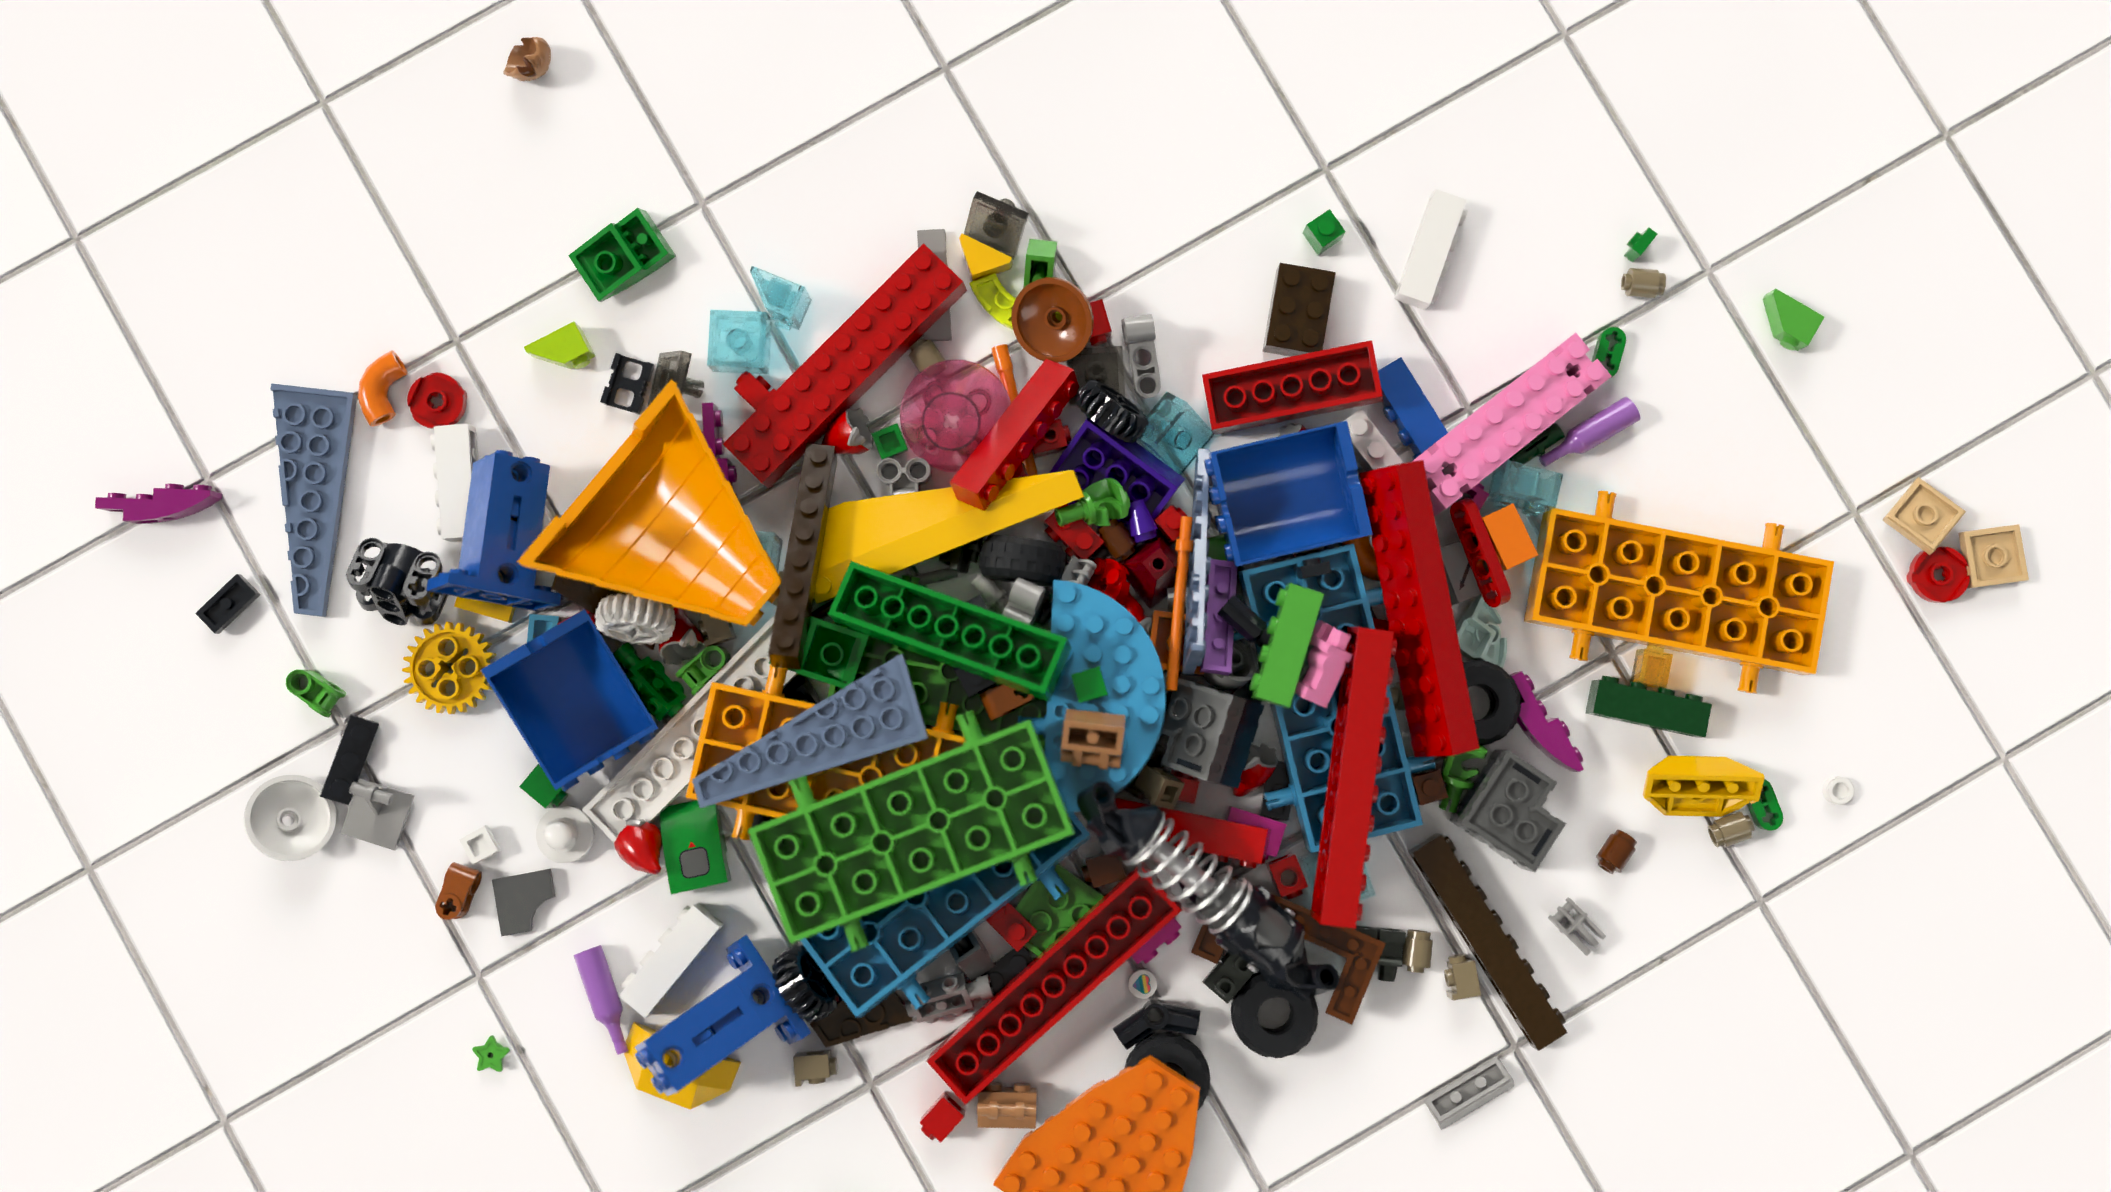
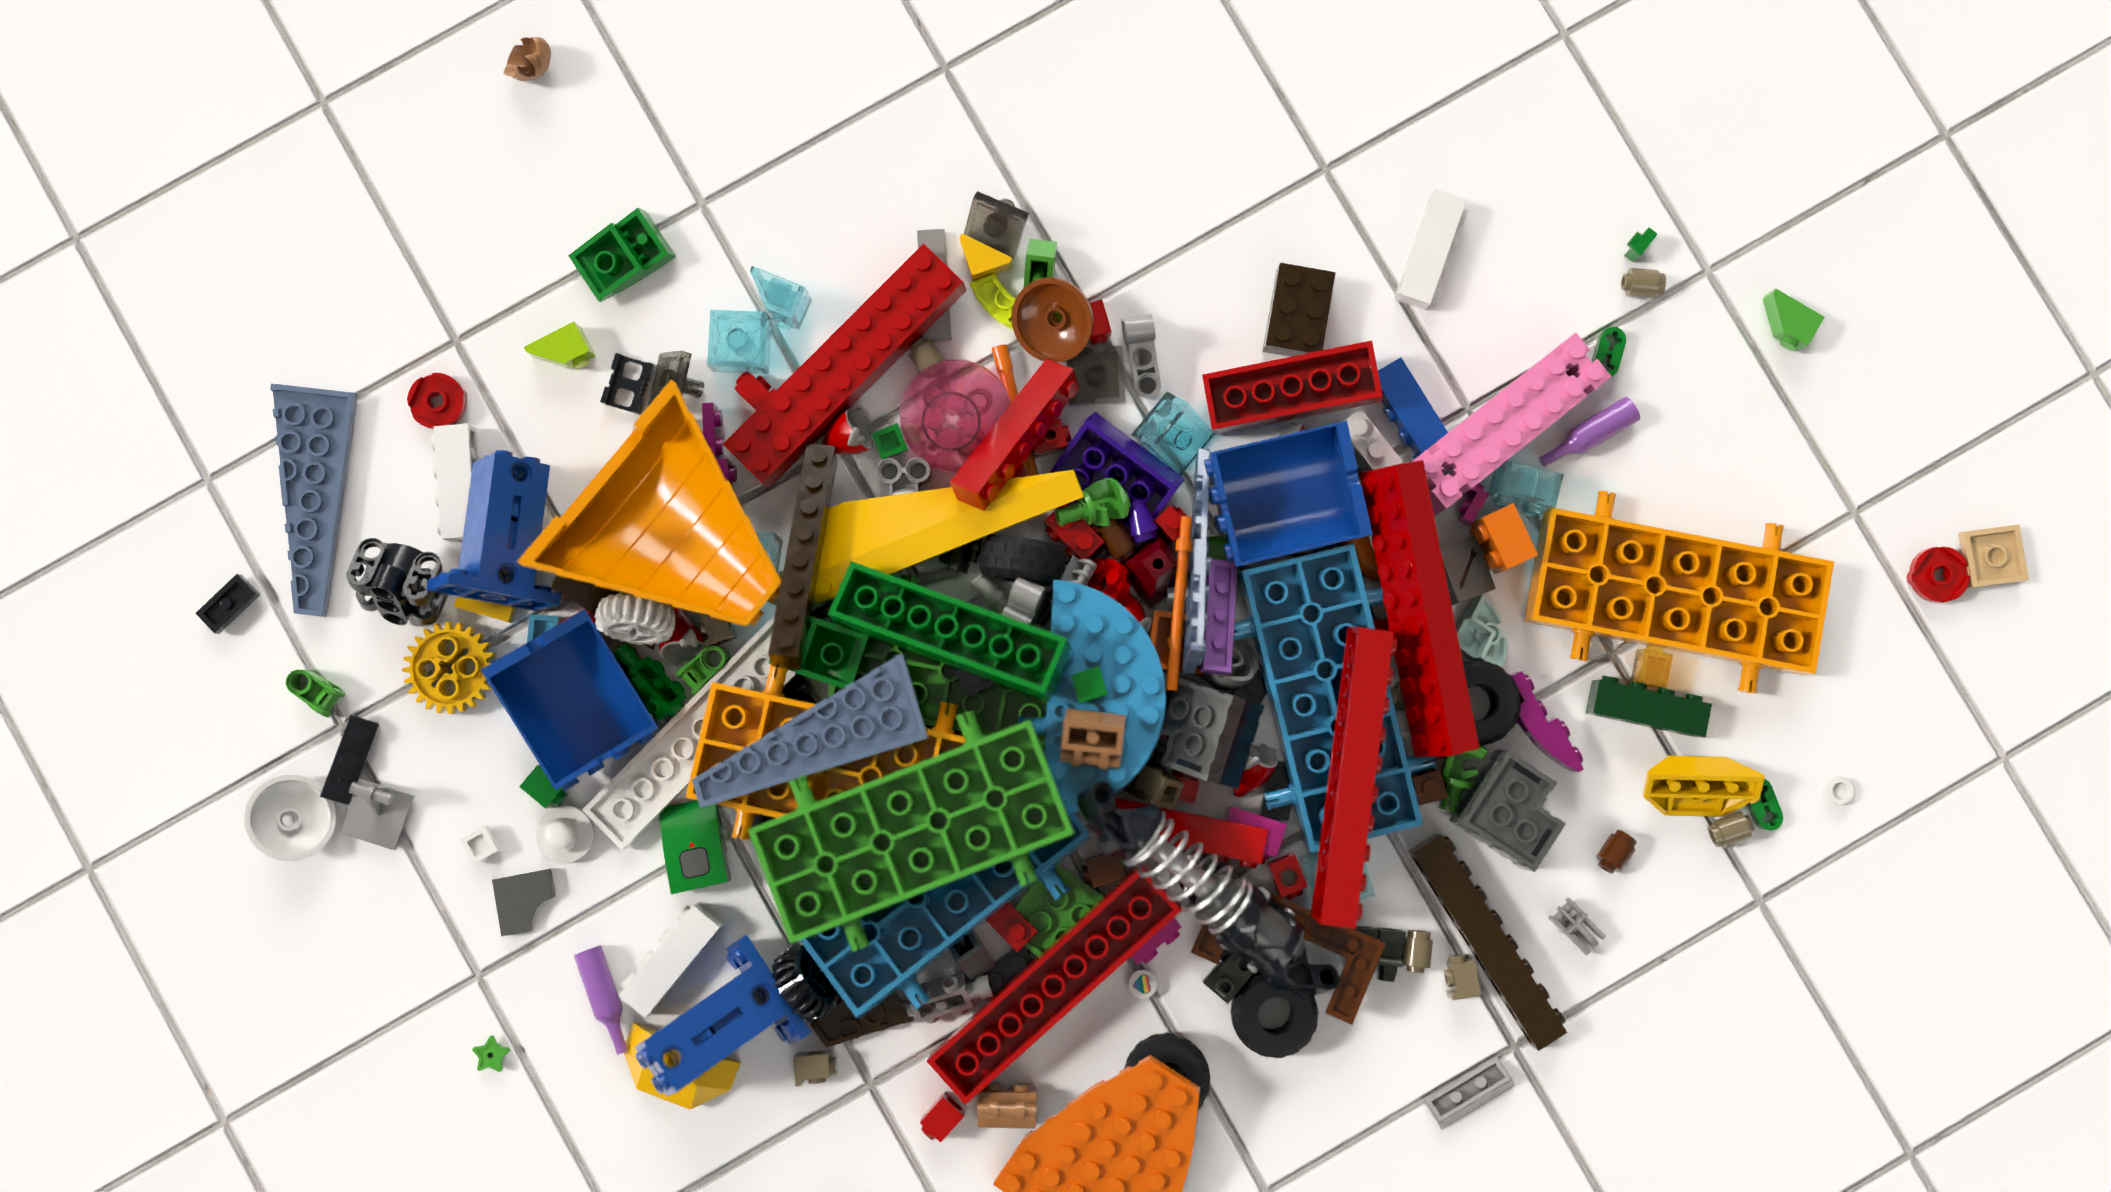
magenta slope [95,483,223,524] -> none
orange cylinder [358,350,408,427] -> none
dark orange piece [435,862,482,920] -> none
red hat [614,819,662,874] -> none
dark orange piece [979,684,1035,721] -> none
black gear [1075,380,1149,443] -> none
black piece [1113,1000,1200,1050] -> none
black piece [1217,595,1271,648] -> none
bright green brick [1250,583,1324,708] -> none
bright pink hips [1294,620,1352,708] -> none
black plate [1296,557,1332,579] -> none
green brick [1302,209,1346,256] -> none
red beam [1450,498,1511,608] -> none
dark green pin [1509,423,1565,470] -> none
tan tile [1882,477,1966,555] -> none

